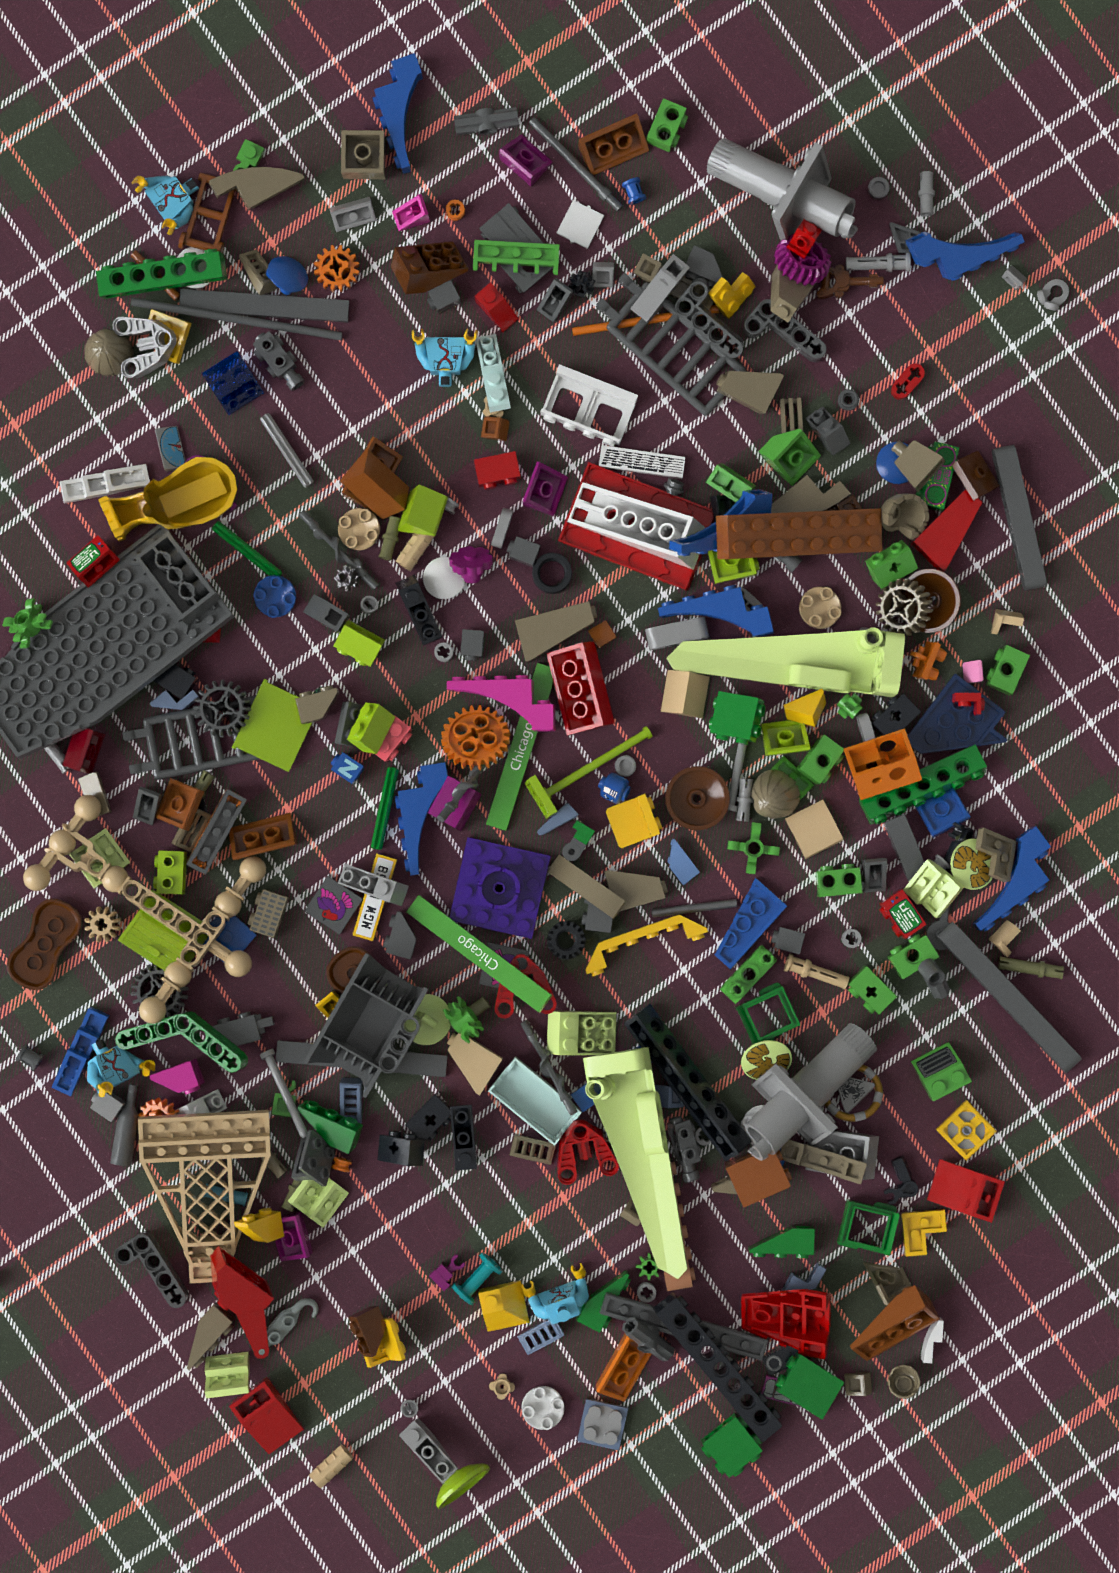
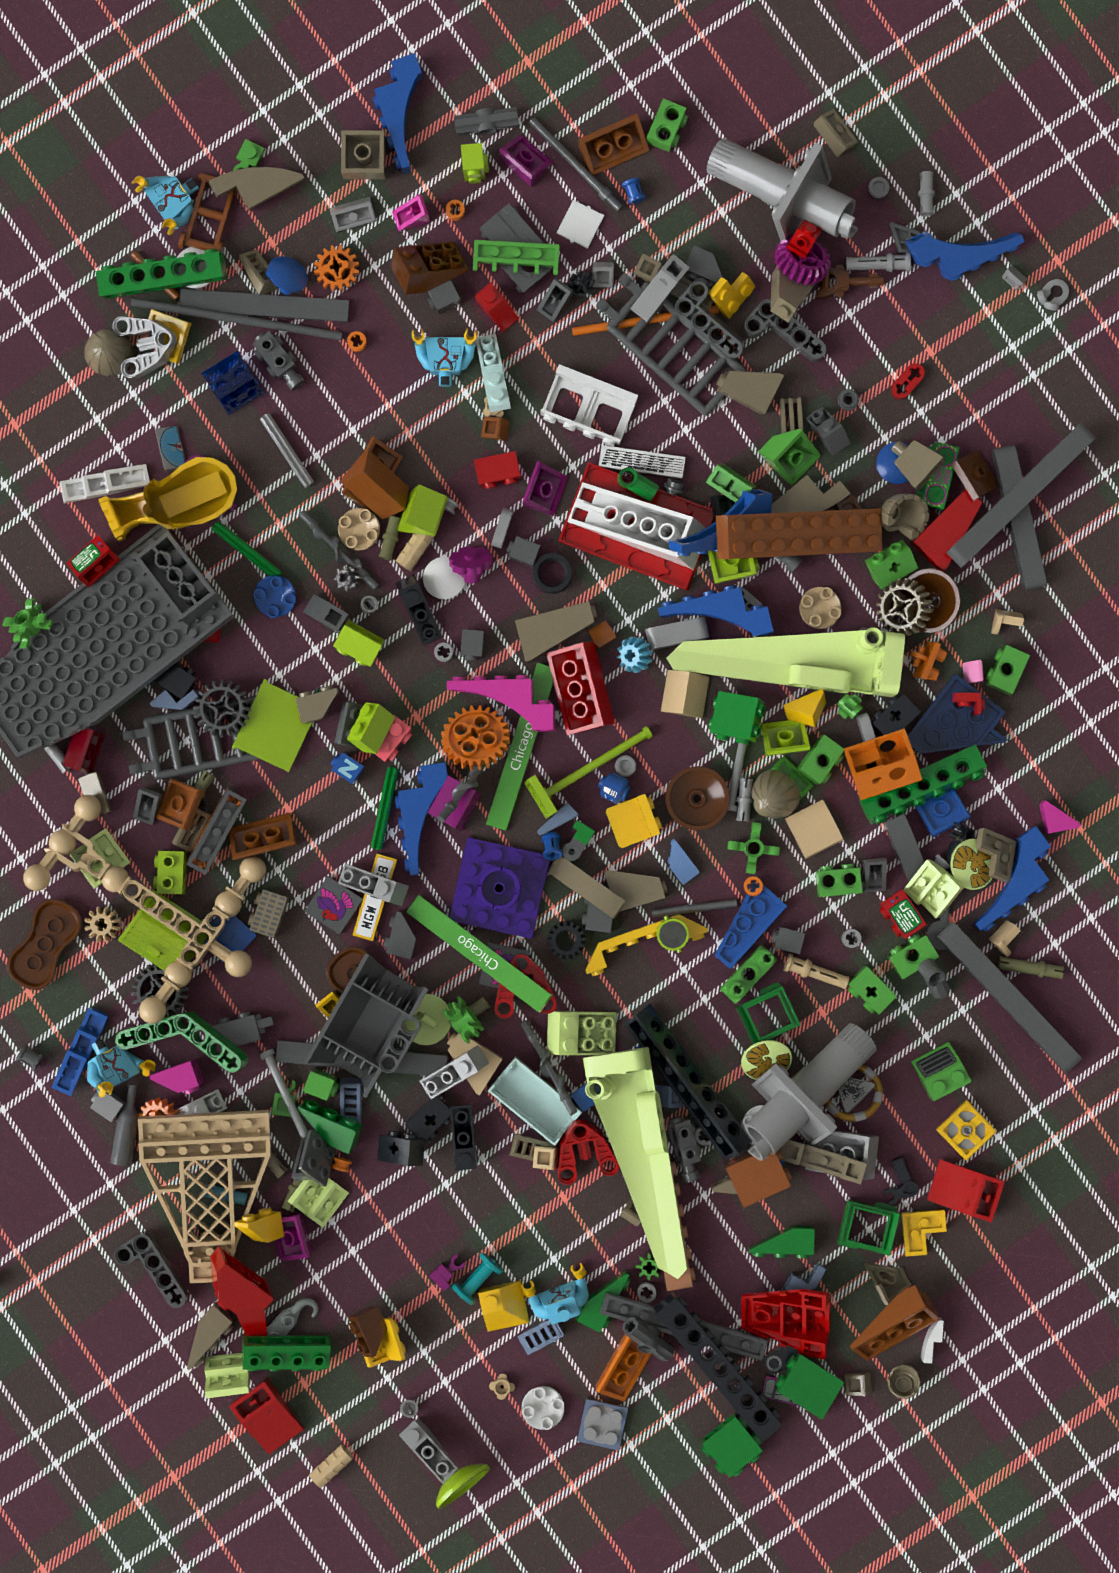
none -> green brick [241,1336,331,1371]
none -> bright green brick [303,1068,340,1101]
none -> orange bush [347,331,367,352]
none -> light grey slope [420,1045,489,1099]
none -> lime brick [461,143,489,184]
none -> tan slope [533,1146,559,1170]
none -> blue bush [541,832,562,860]
none -> medium azure gear [616,636,653,673]
none -> green piece [617,467,659,502]
none -> pearl dark grey piece [656,915,689,953]
none -> orange bush [744,876,763,896]
none -> dark tan slope [813,109,858,157]
none -> dark grey beam [946,422,1096,568]
none -> dark pink slope [1039,800,1081,834]

